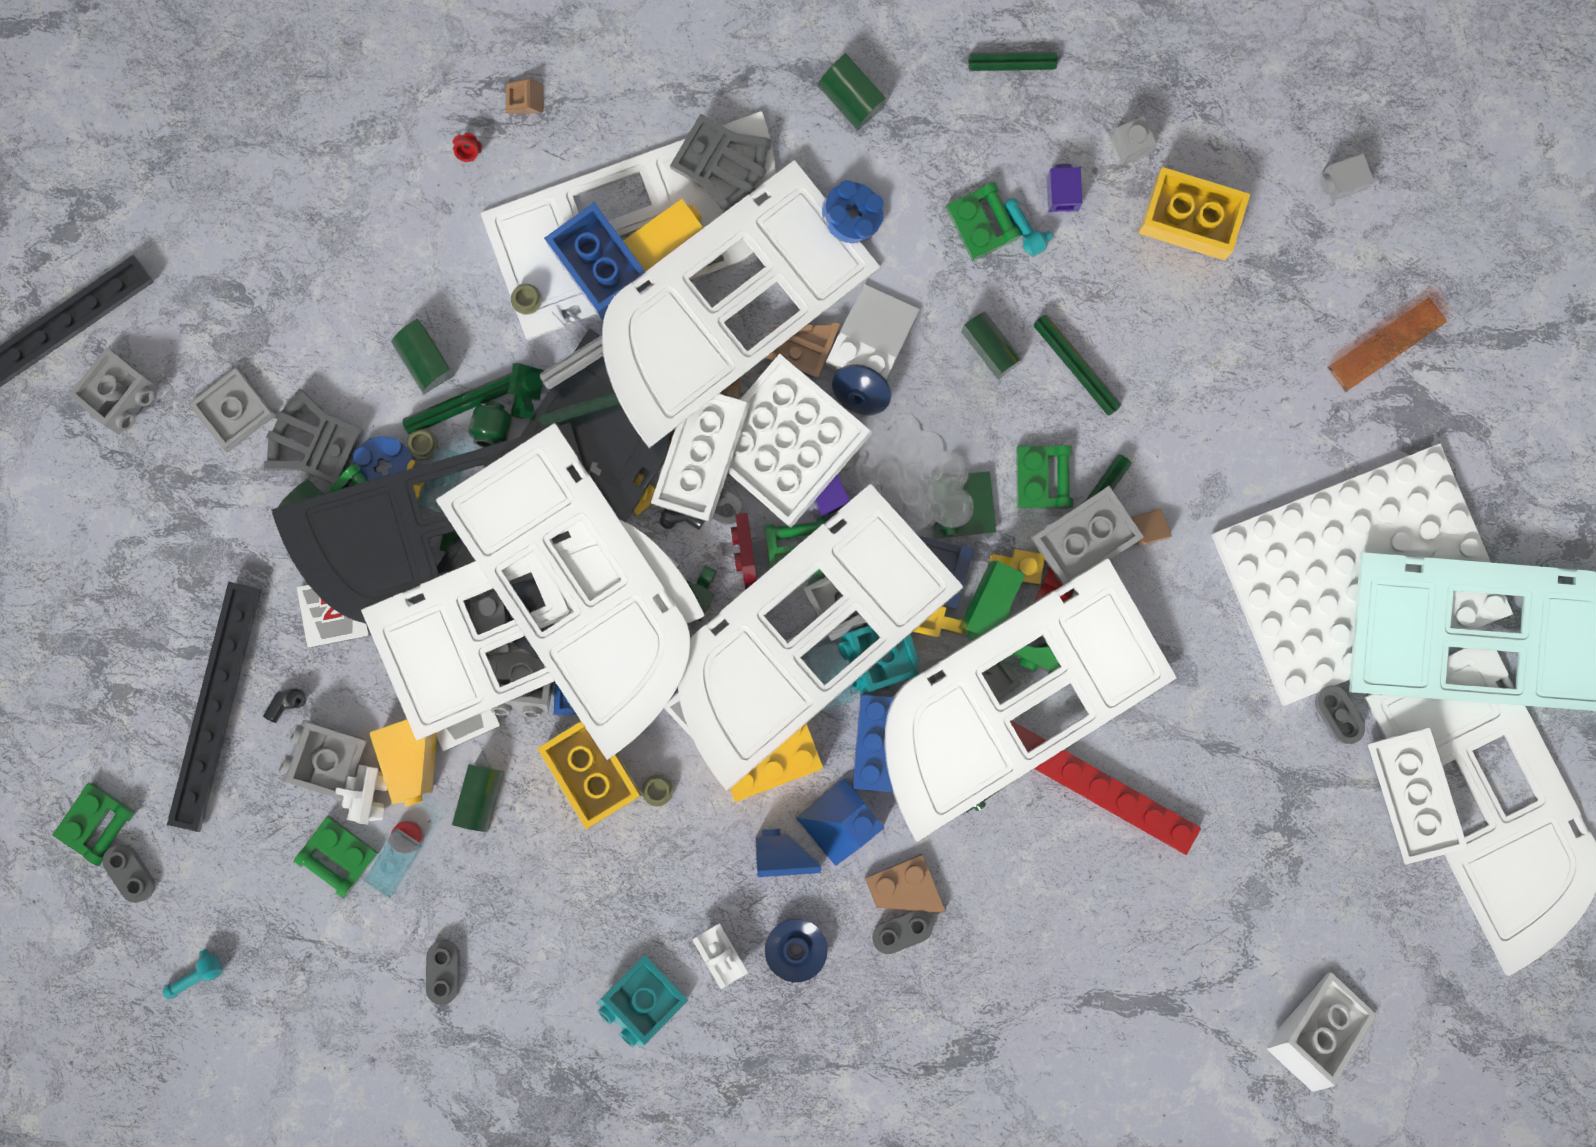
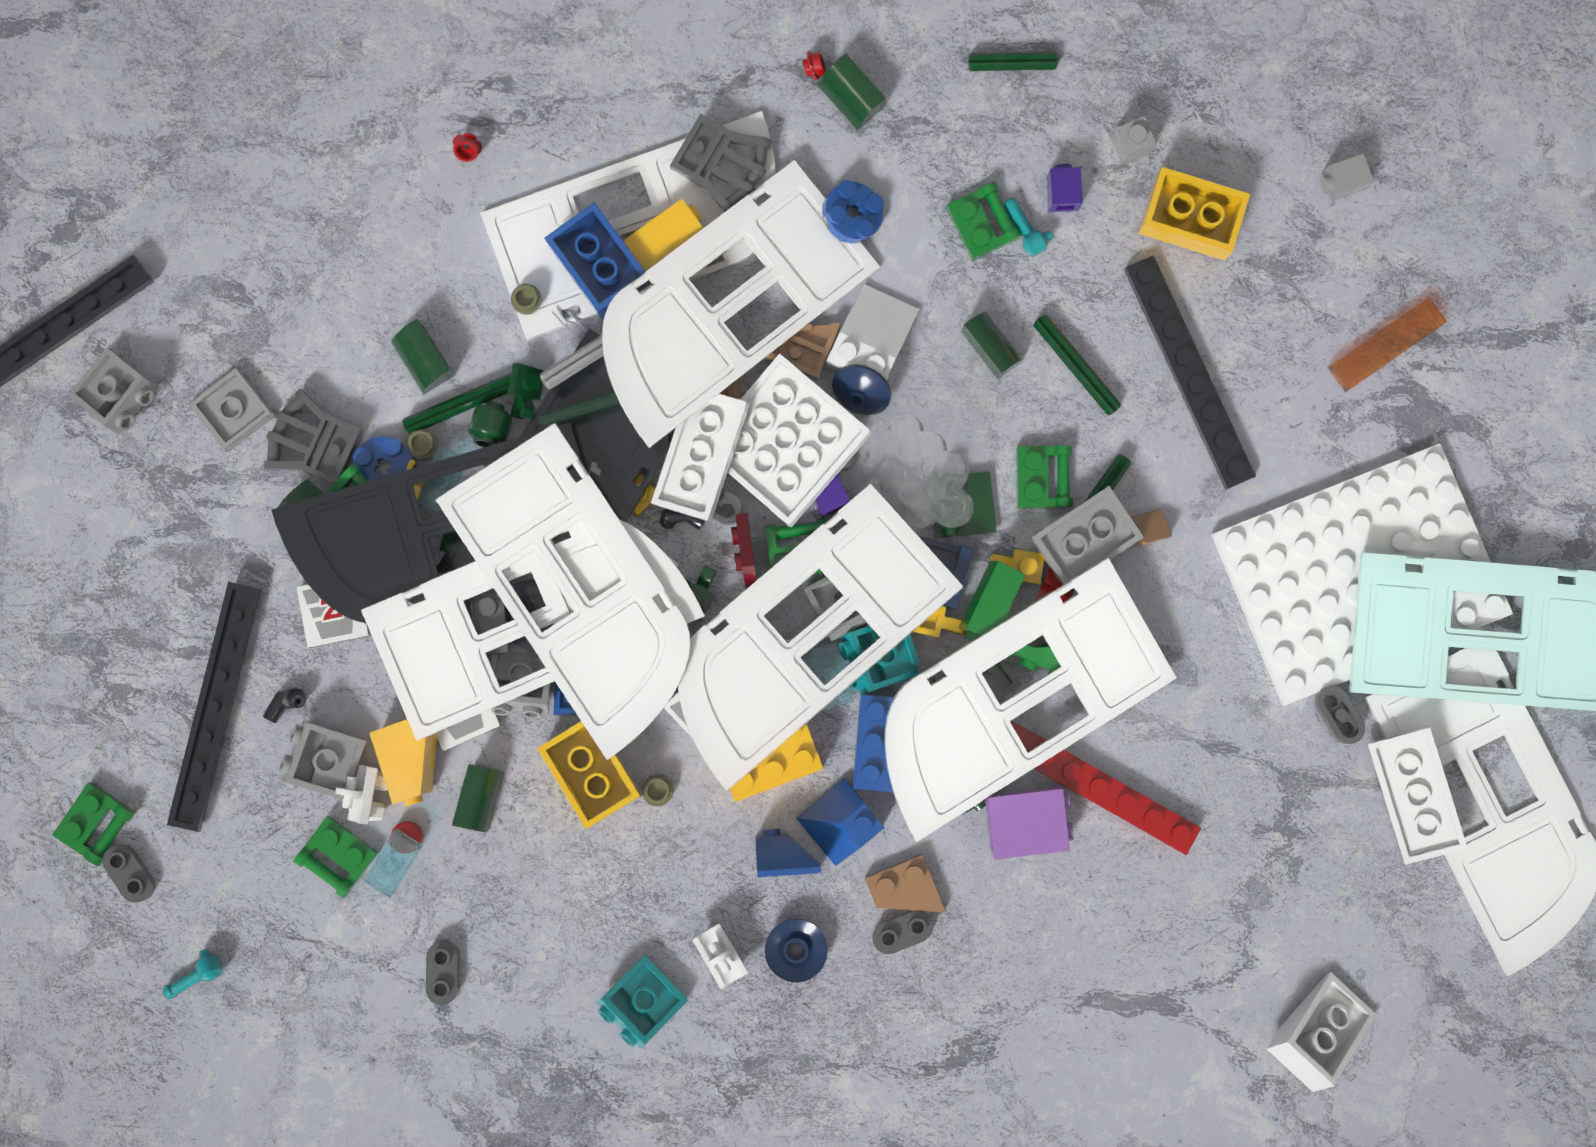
medium nougat slope [506,78,543,114] -> none
none -> red plate [802,51,826,80]
none -> medium lavender panel [985,783,1074,860]
none -> black plate [1124,255,1256,490]

